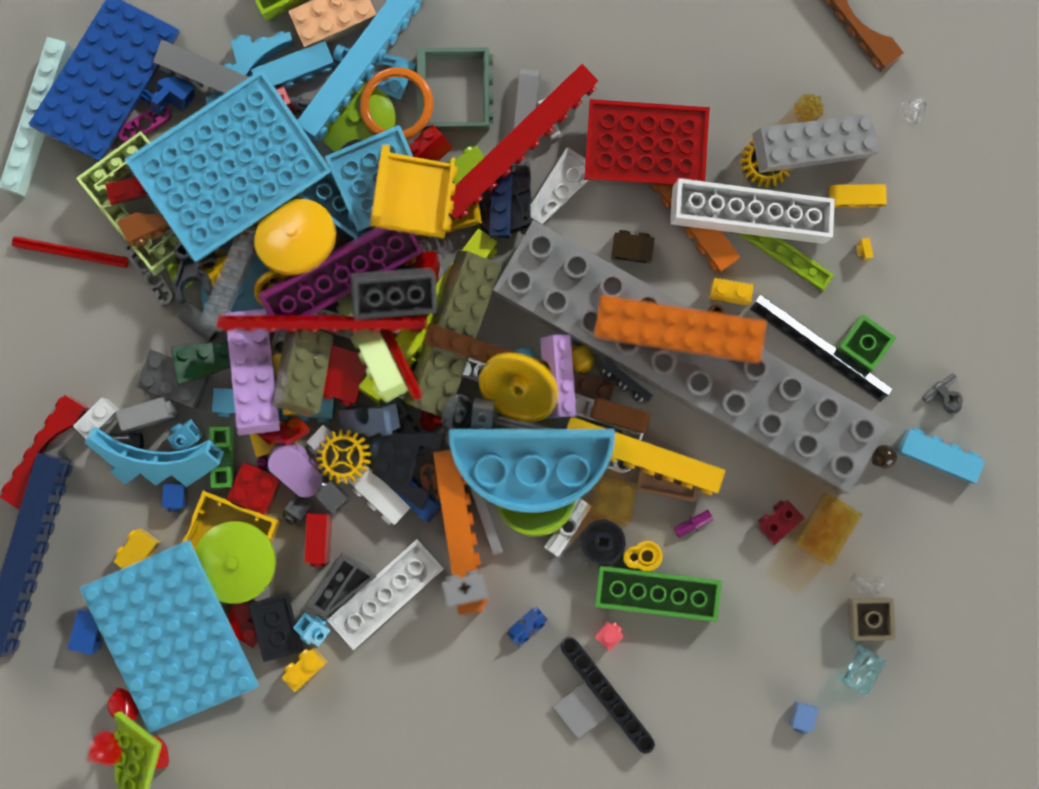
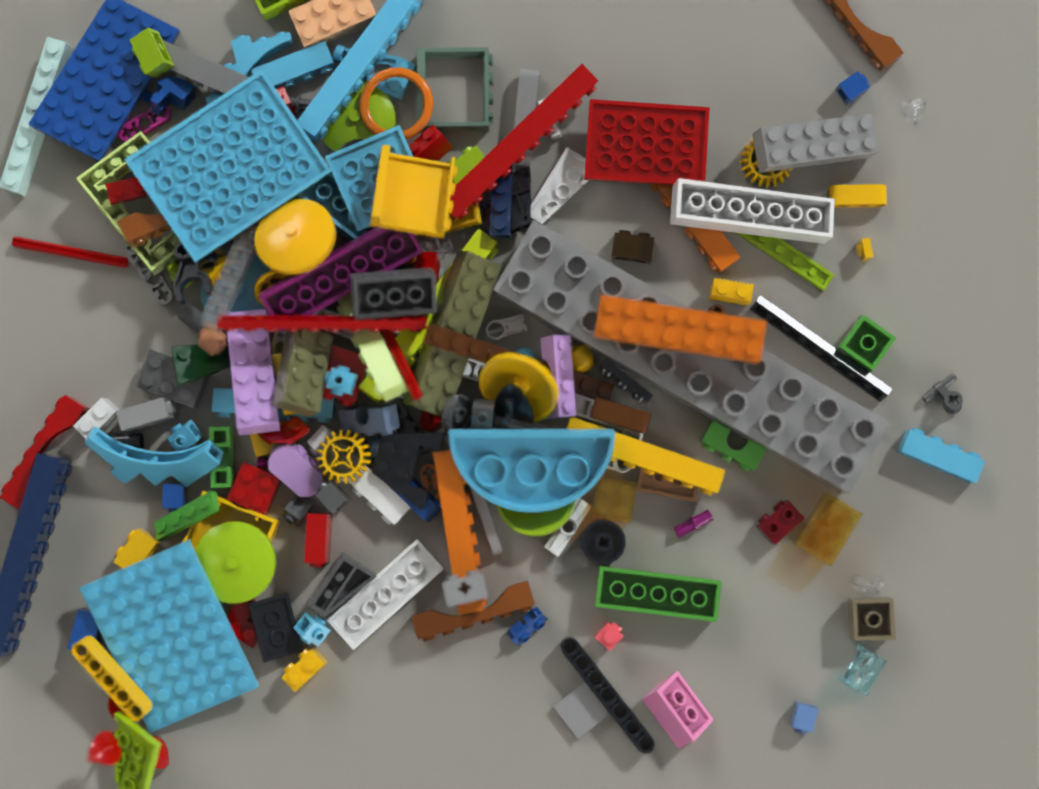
yellow piece [622,540,663,571] -> none
clear yellow brick [794,94,823,122] -> none
dark brown piece [872,445,897,469] -> none
none -> yellow beam [71,636,153,721]
none -> lime brick [130,28,174,78]
none -> bright green plate [154,491,219,542]
none -> nougat head [197,326,228,356]
none -> medium azure brick [325,365,358,396]
none -> dark orange arch [411,580,535,642]
none -> white piece [485,314,527,341]
none -> black shield [494,383,534,426]
none -> bright pink slope [642,671,714,749]
none -> bright green arch [700,420,767,472]
none -> blue brick [835,71,870,105]

